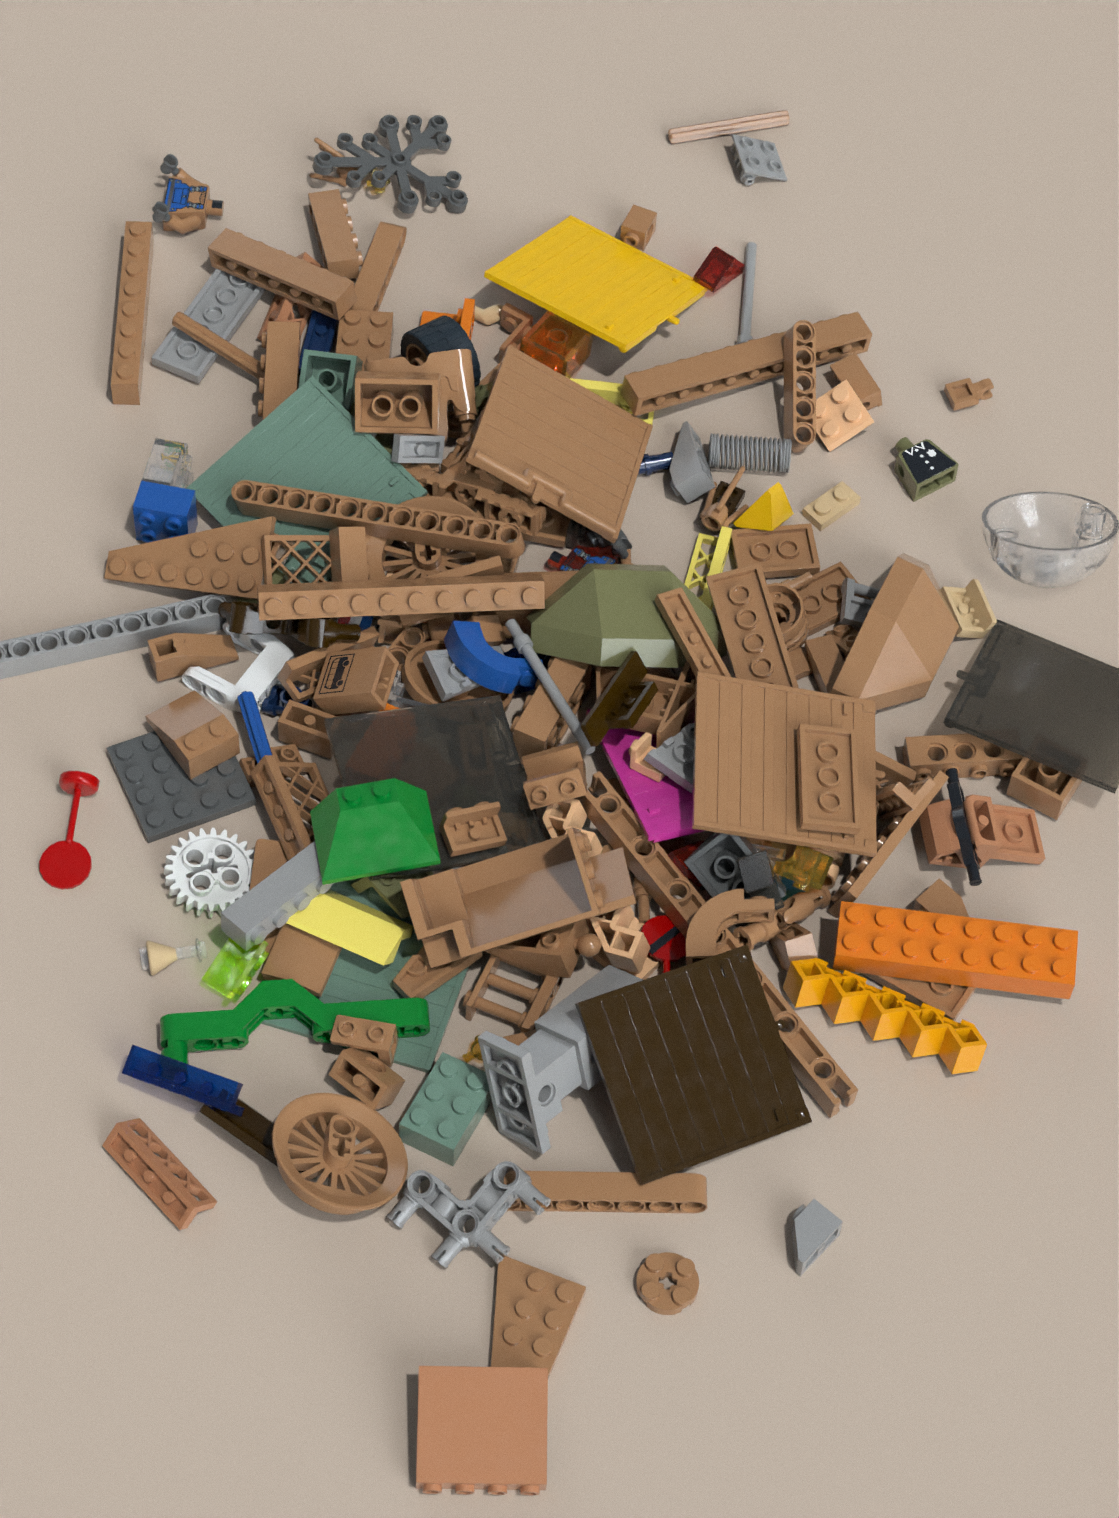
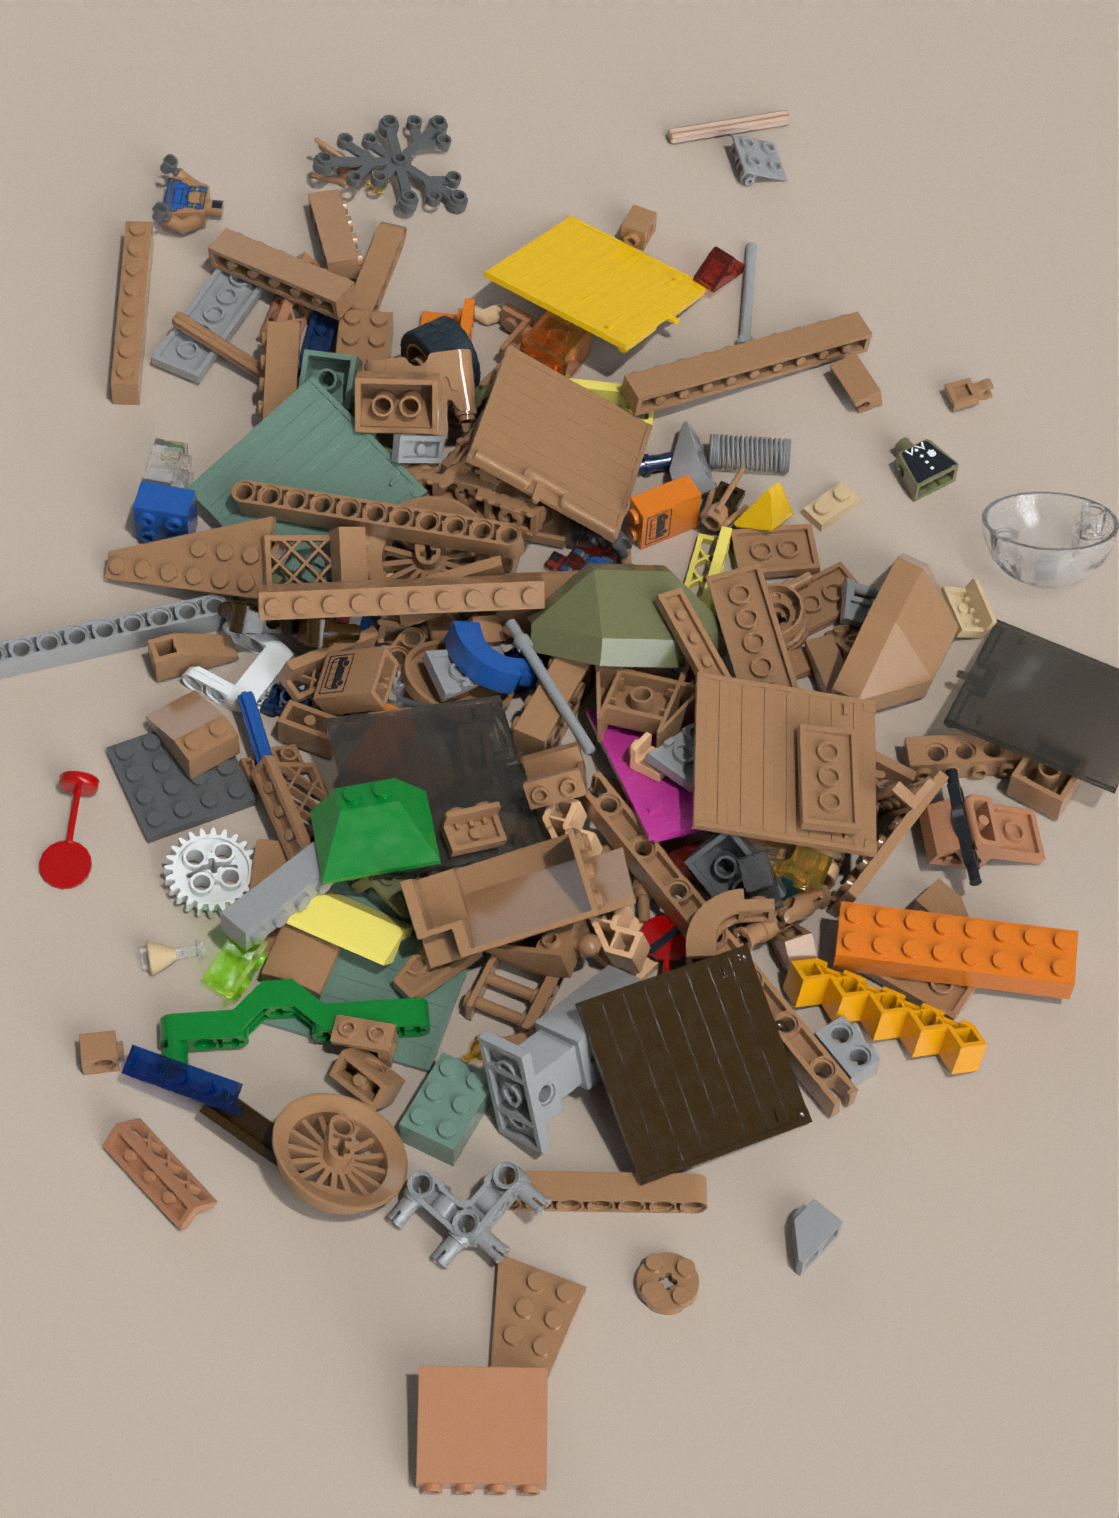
dark brown bracket [581,651,658,747] -> none
medium nougat beam [784,320,816,453] -> none
light nougat plate [816,379,874,452] -> none
none -> medium nougat brick [79,1030,125,1075]
none -> orange brick [626,474,701,550]
none -> light grey brick [814,1015,880,1086]

